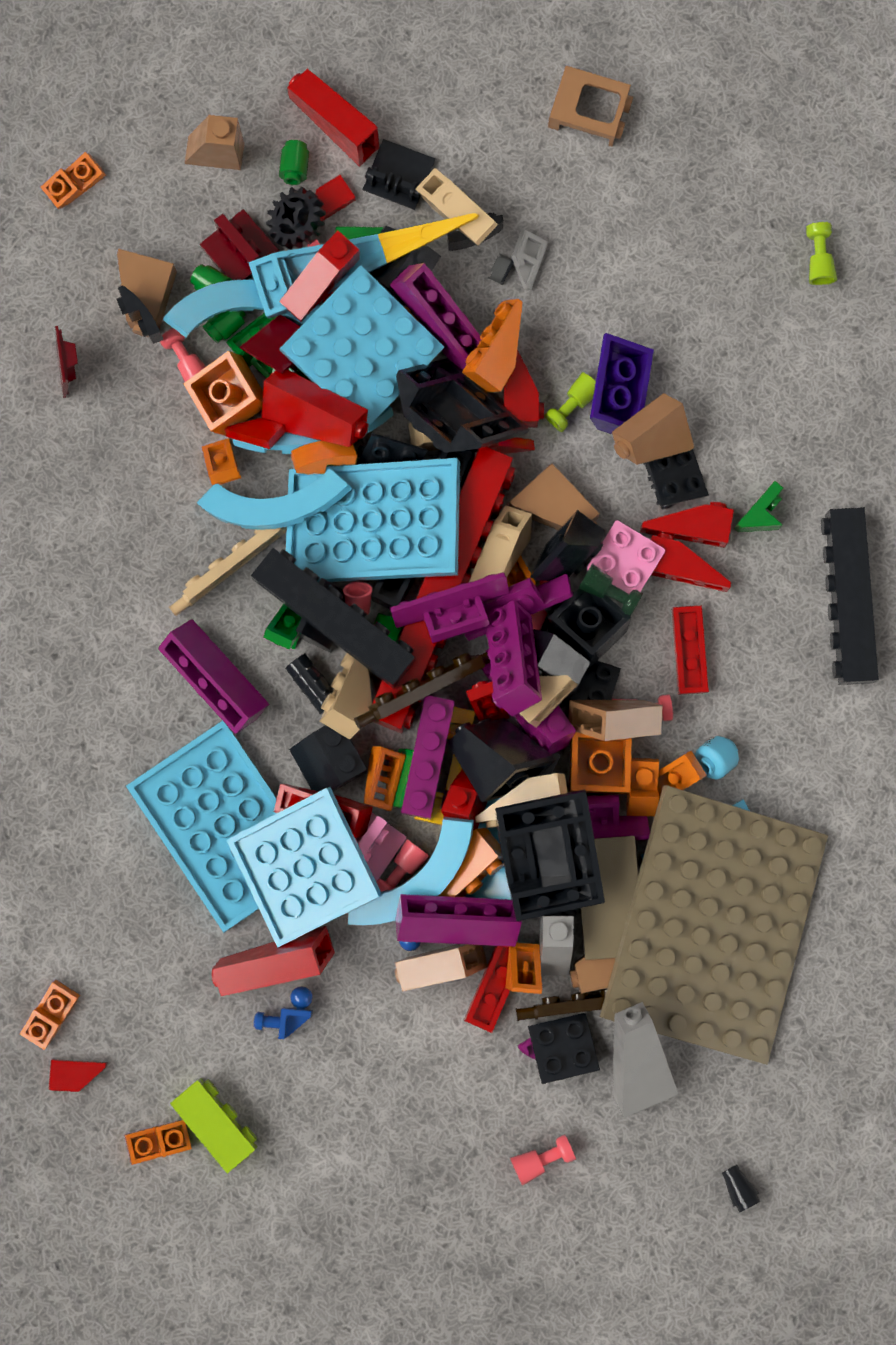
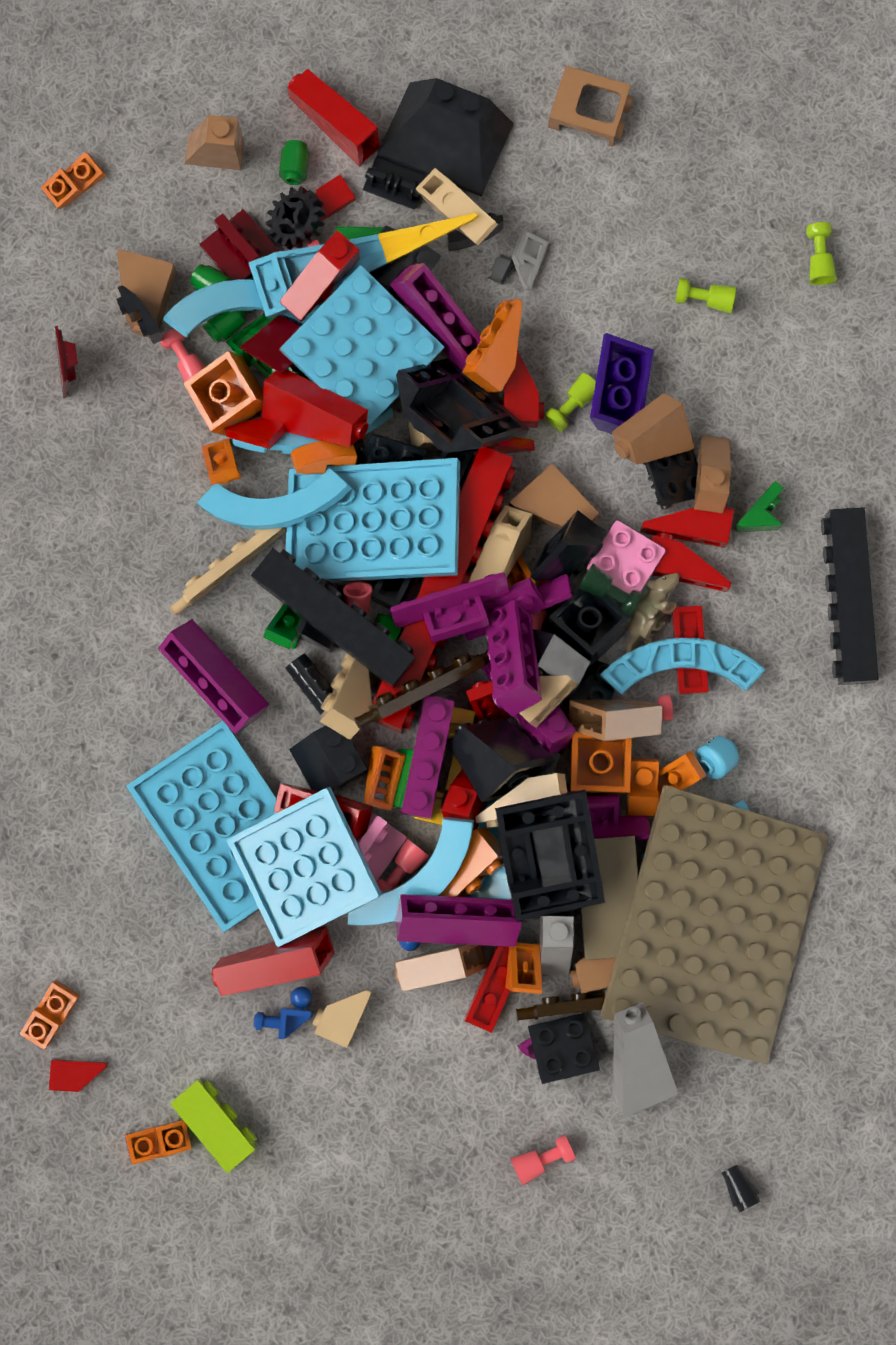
none -> tan slope [312,989,372,1048]
none -> black slope [377,78,514,197]
none -> medium azure tile [600,638,766,695]
none -> dark tan animal [625,573,679,654]
none -> lime piece [675,277,736,314]
none -> medium nougat slope [694,435,731,513]

